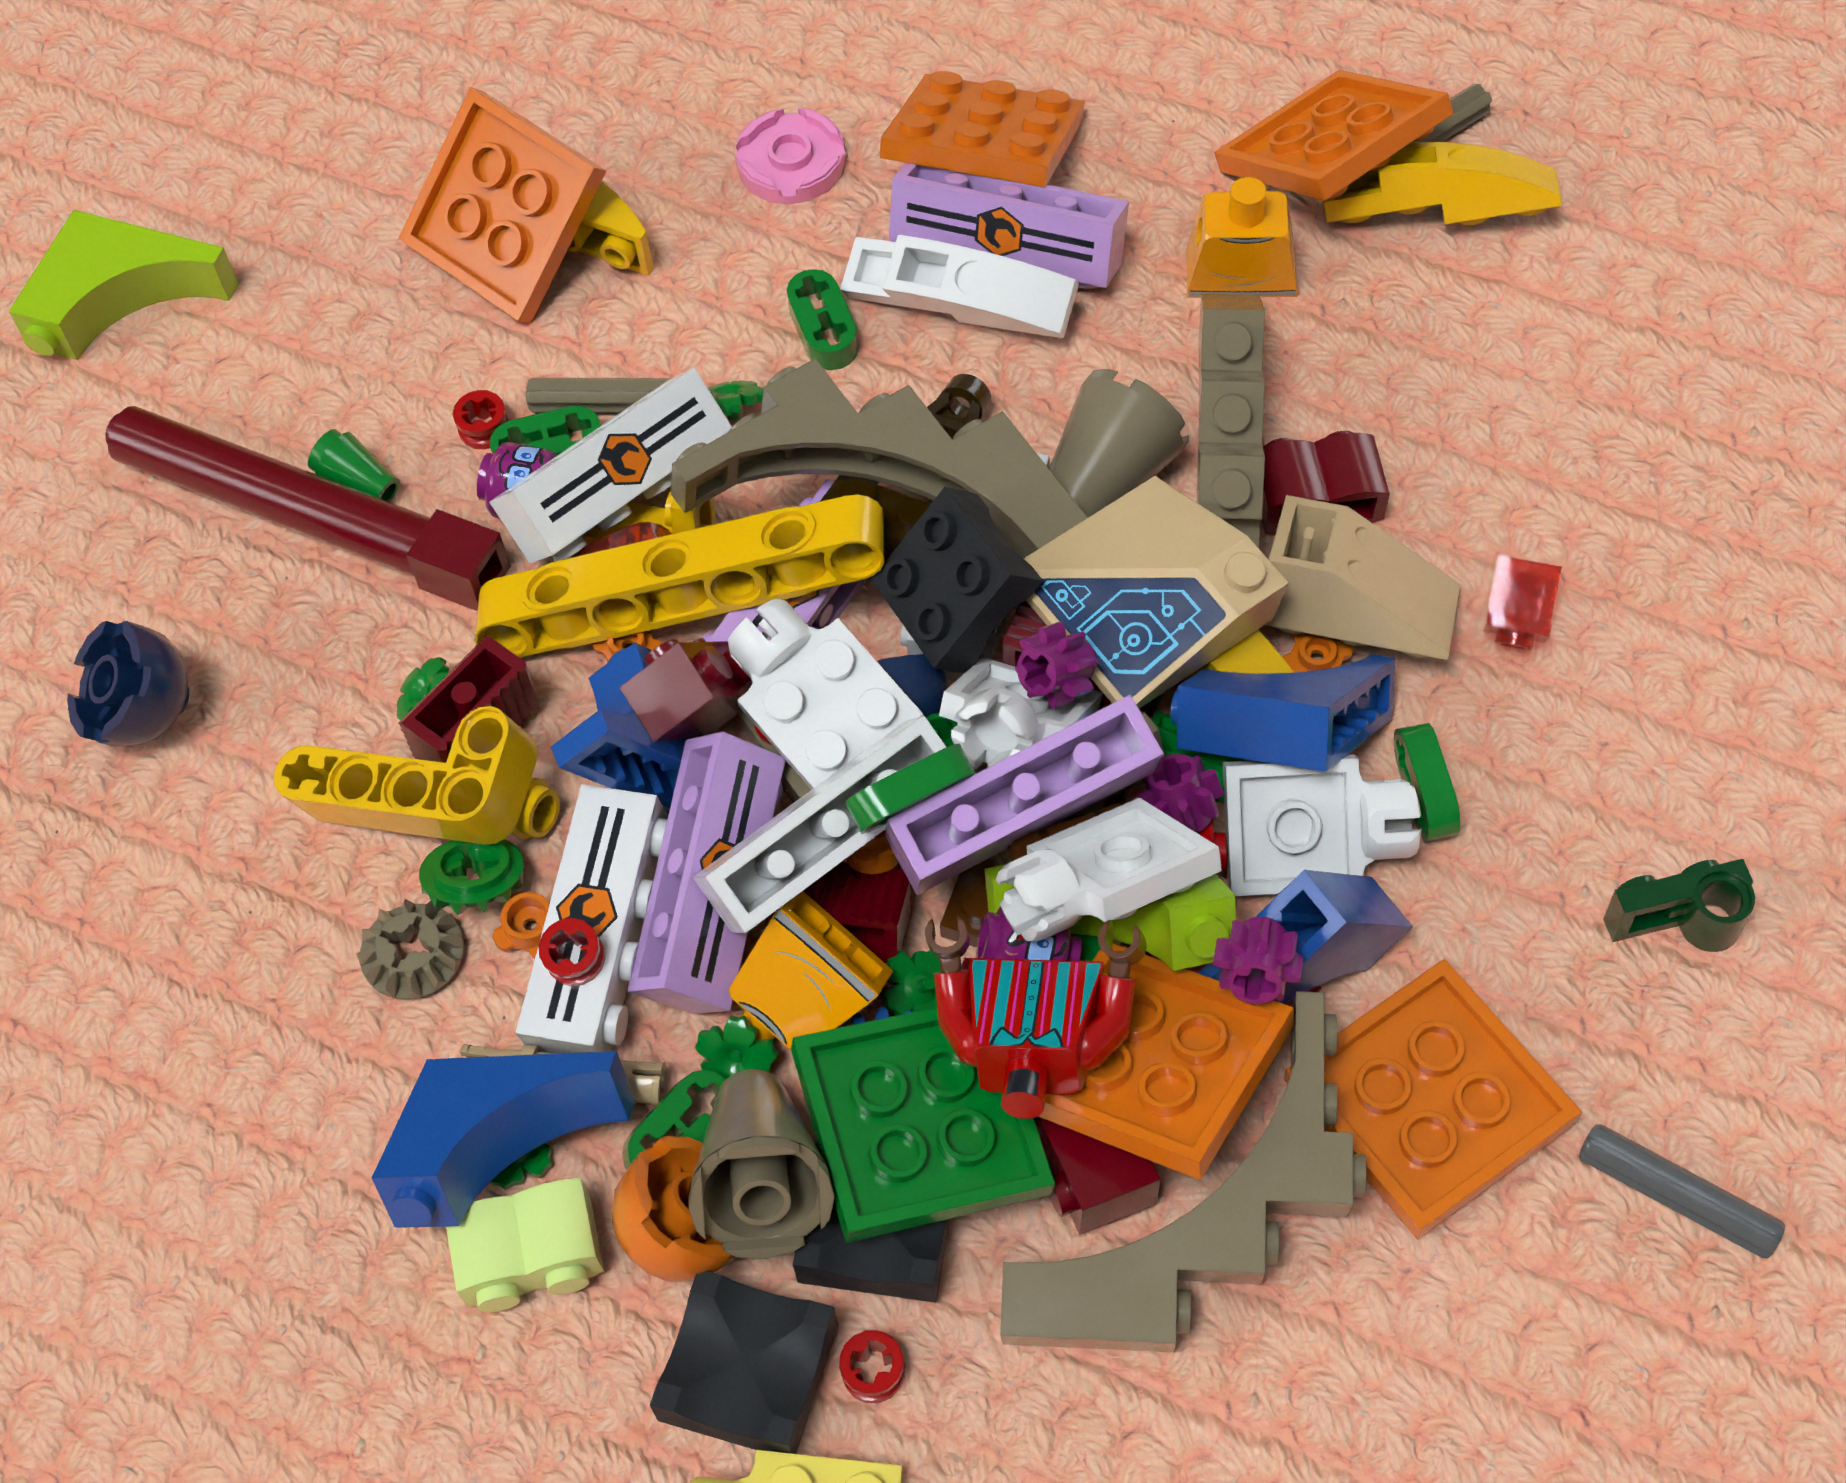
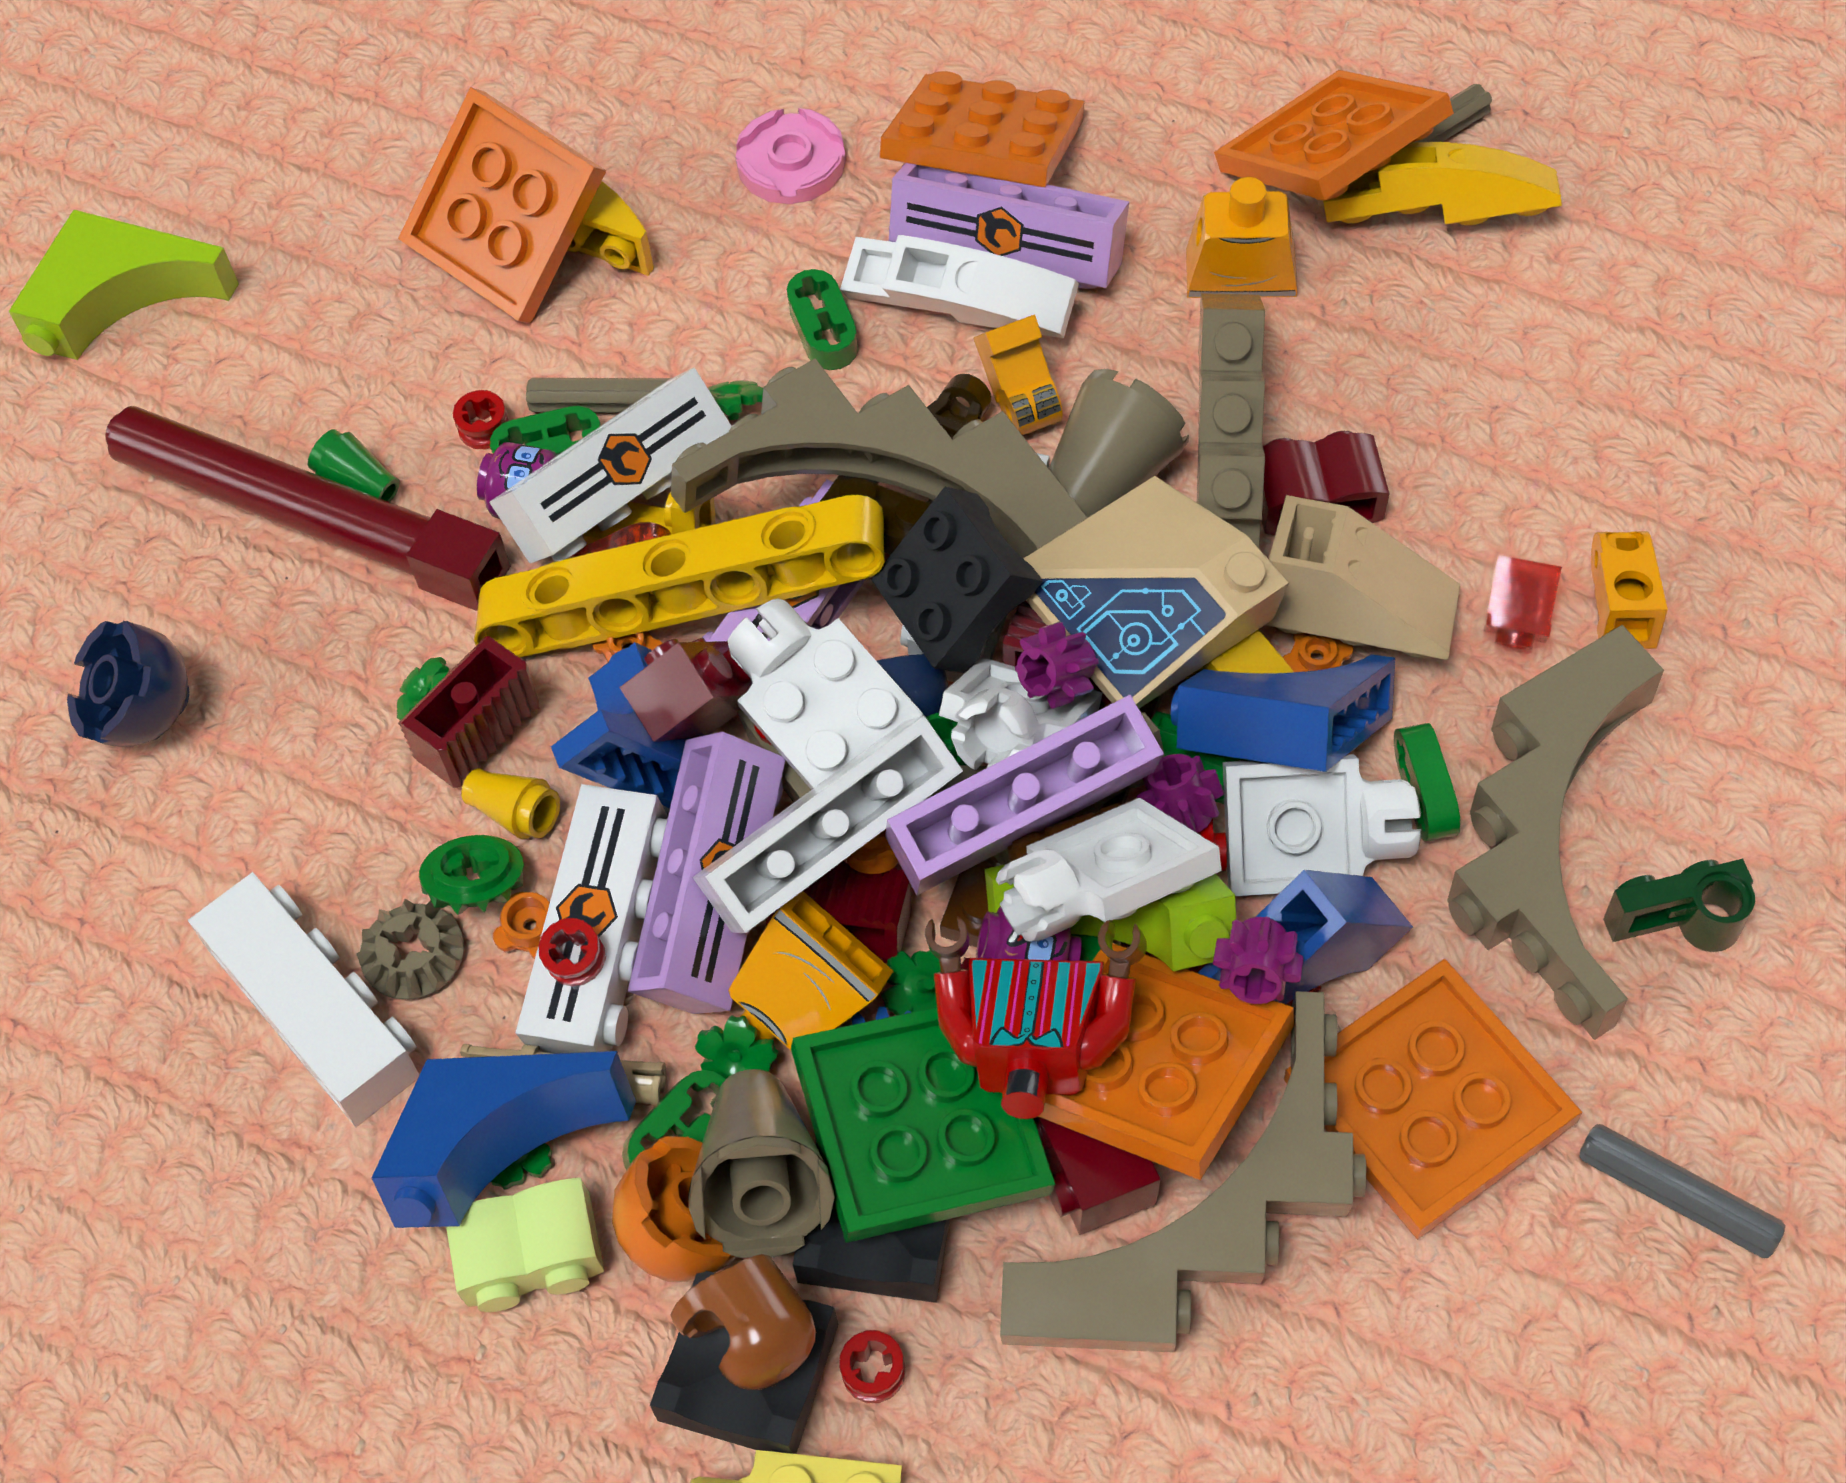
yellow beam [273,706,538,845] -> none
green beam [845,743,976,834] -> none
none -> white brick [188,872,419,1128]
none -> dark orange helmet [670,1254,816,1390]
none -> light orange leg [973,314,1063,436]
none -> dark tan arch [1447,625,1664,1040]
none -> light orange leg [1591,531,1668,649]

